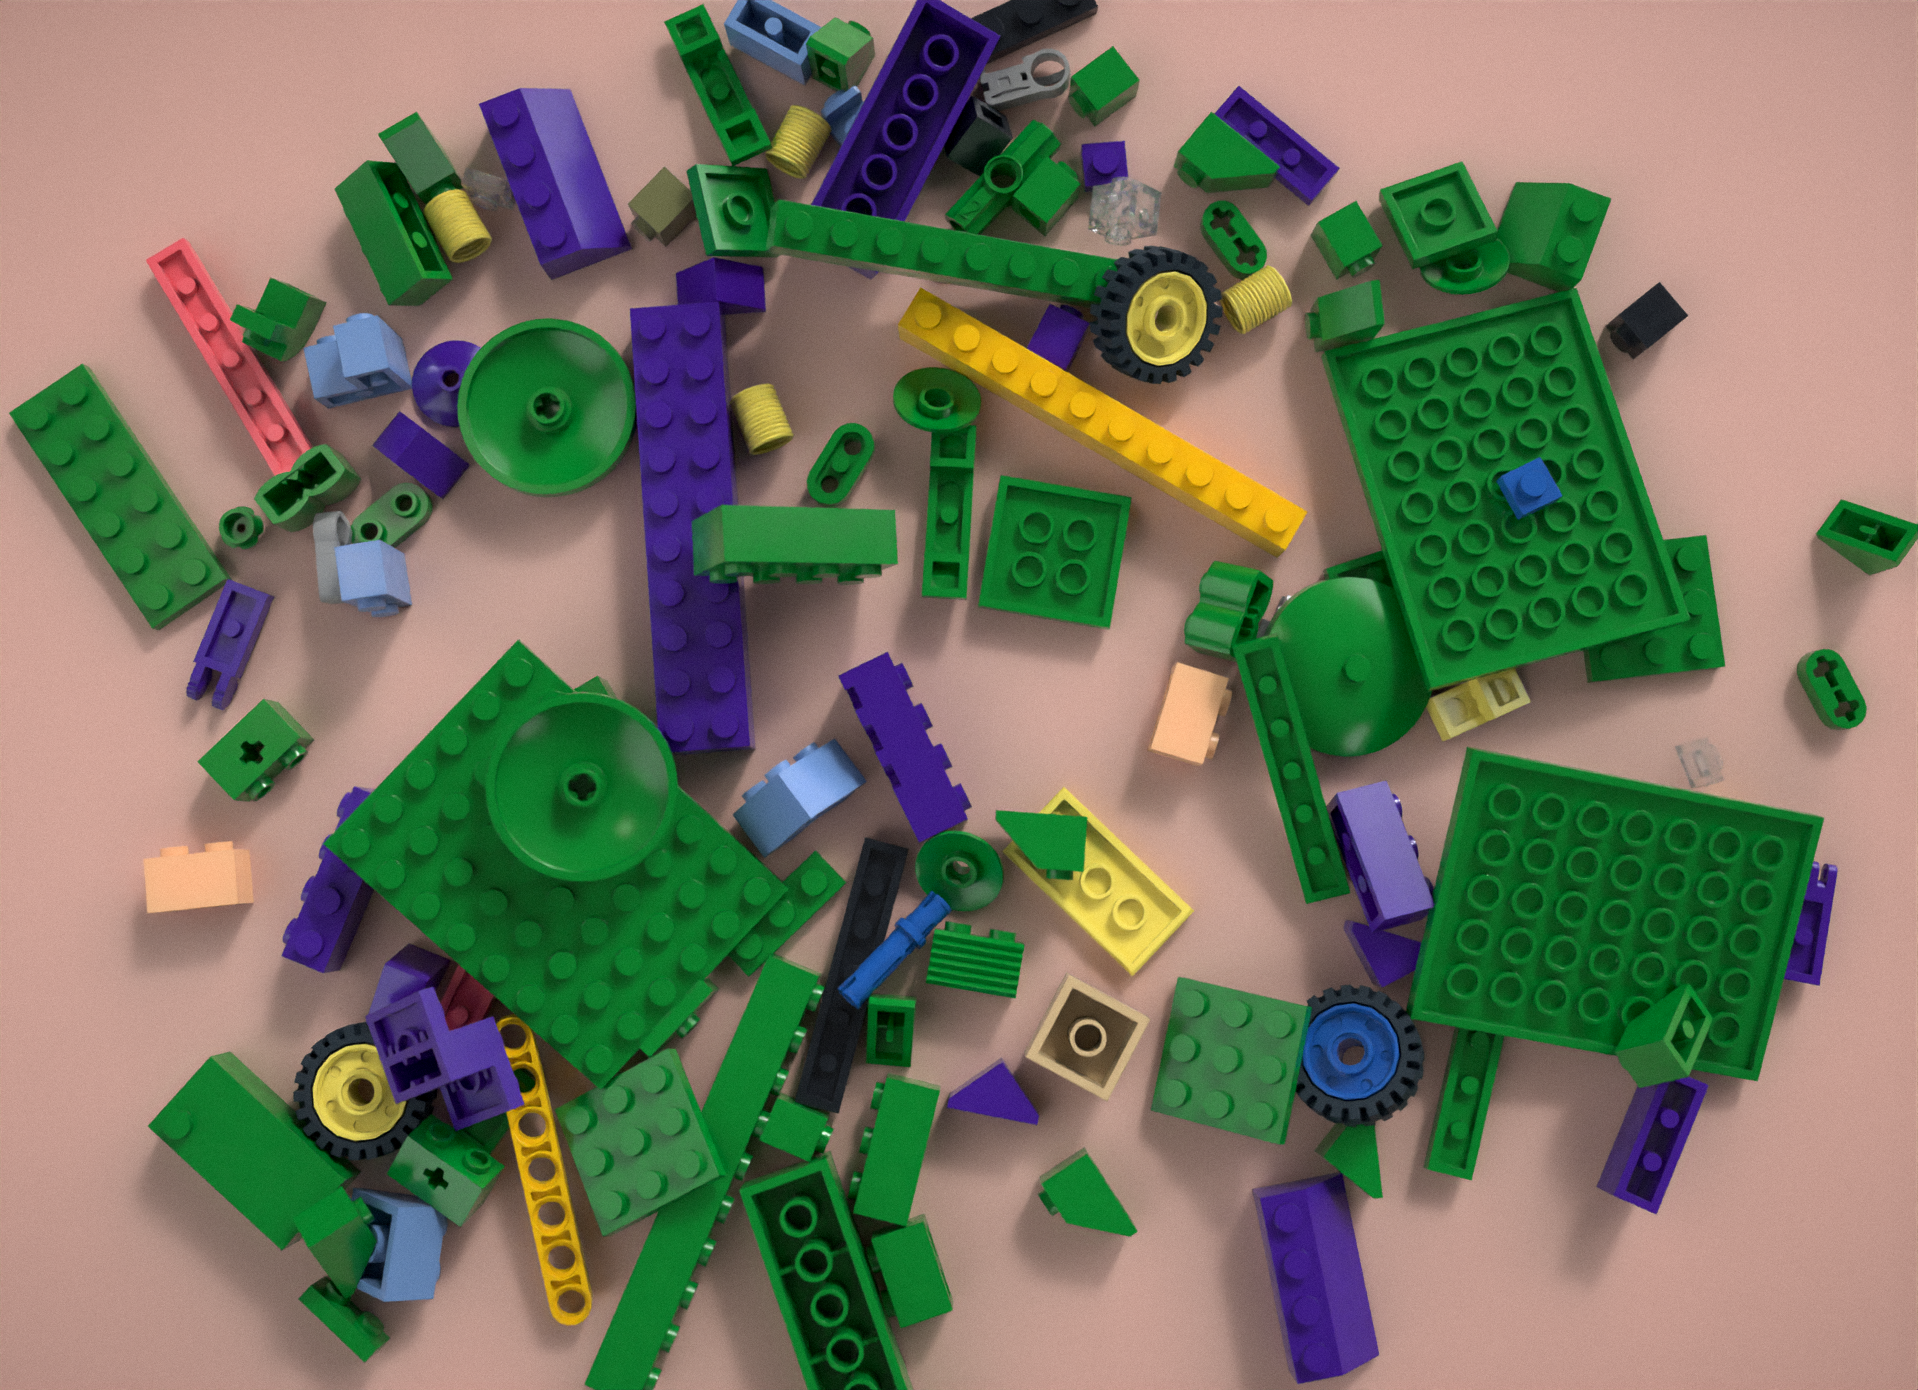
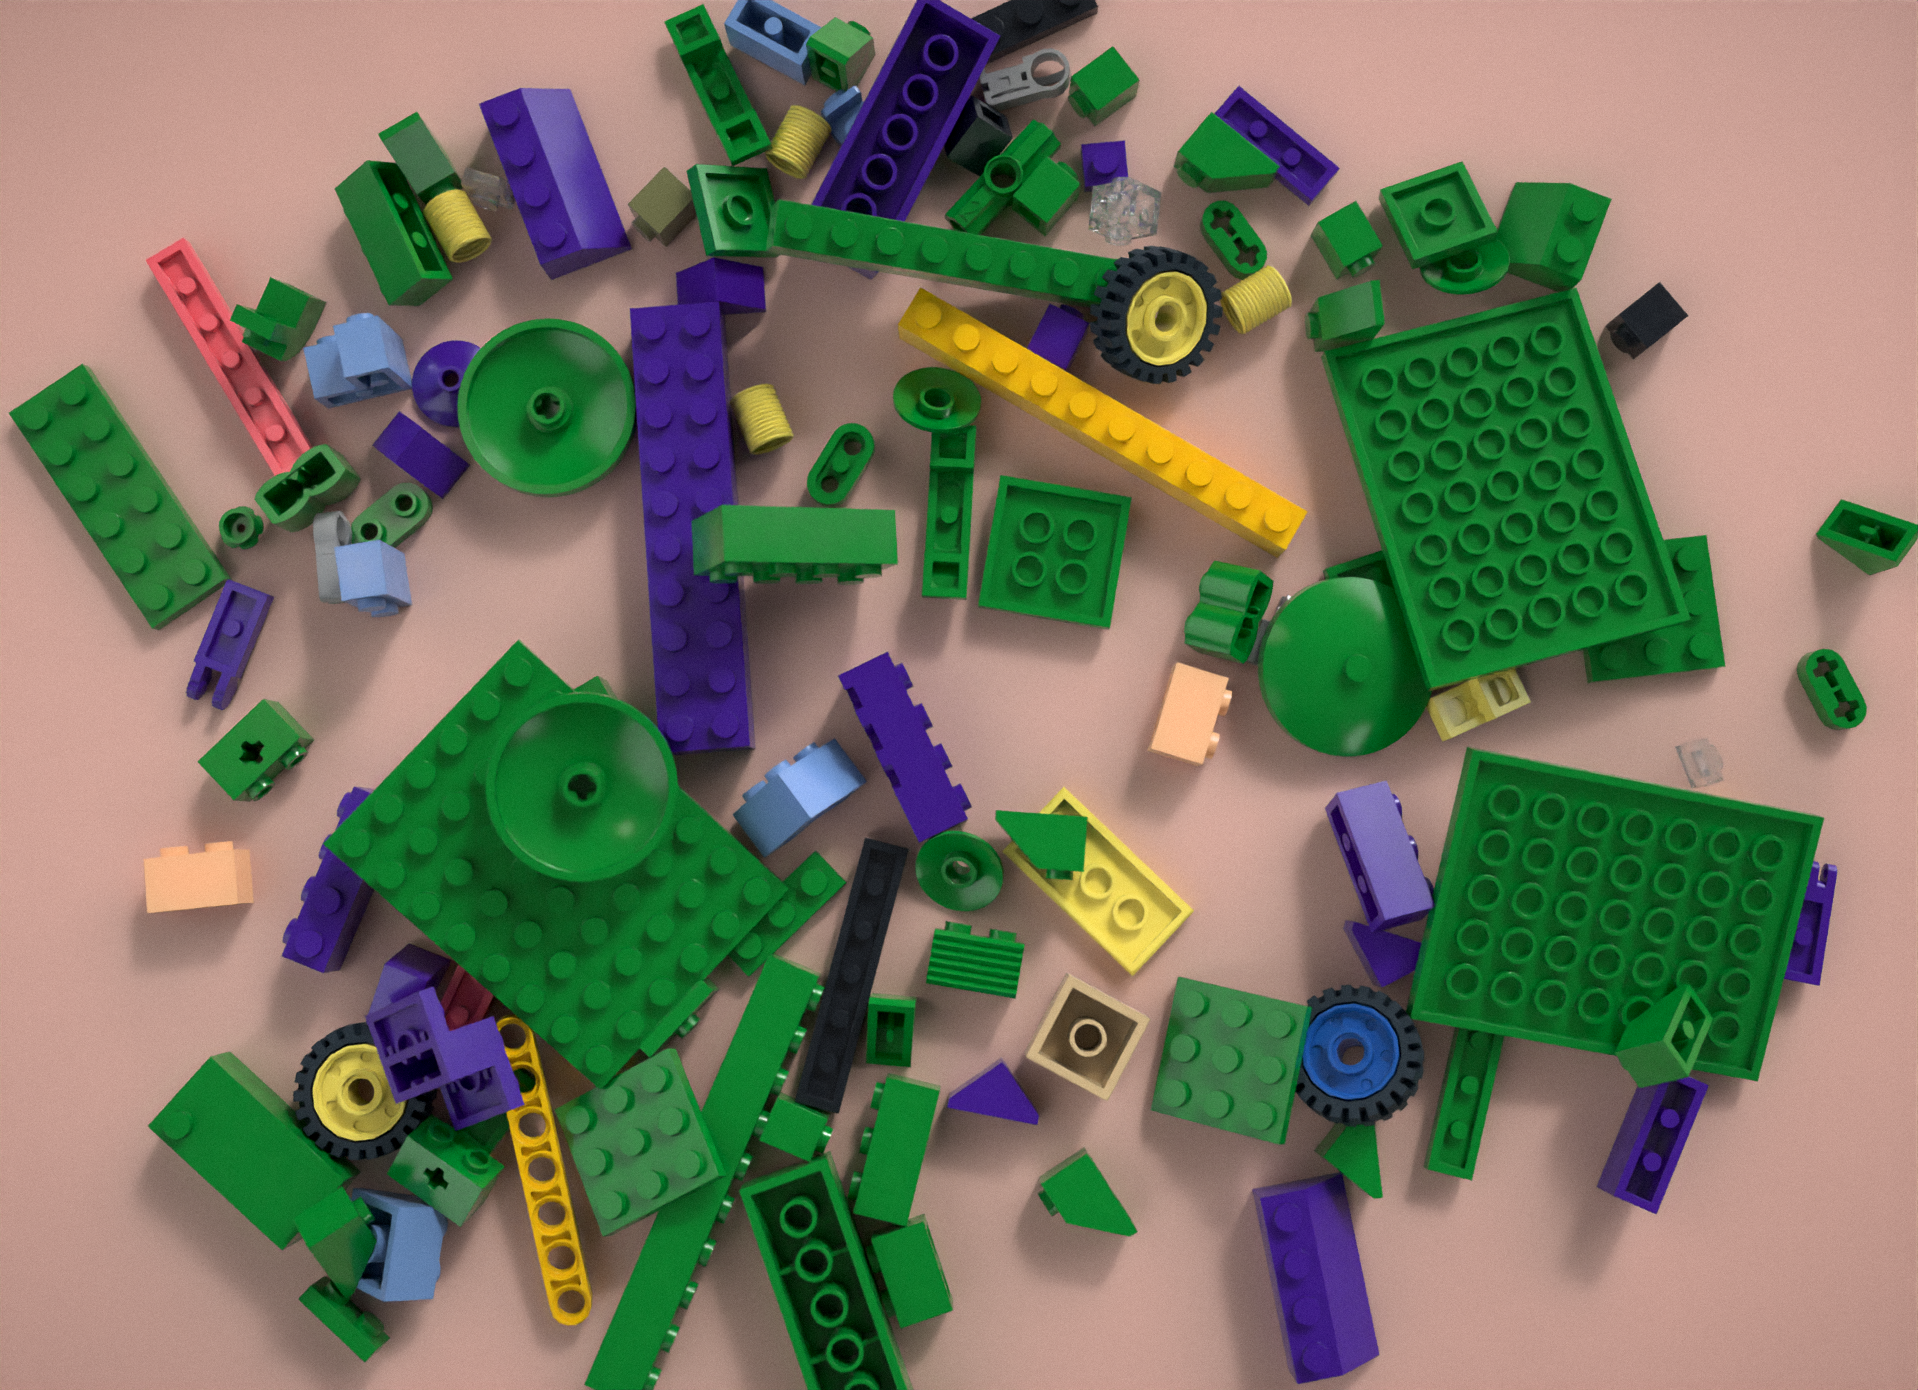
blue pin [837,891,952,1009] -> none
green plate [1233,633,1350,904] -> none
blue plate [1496,457,1562,520] -> none

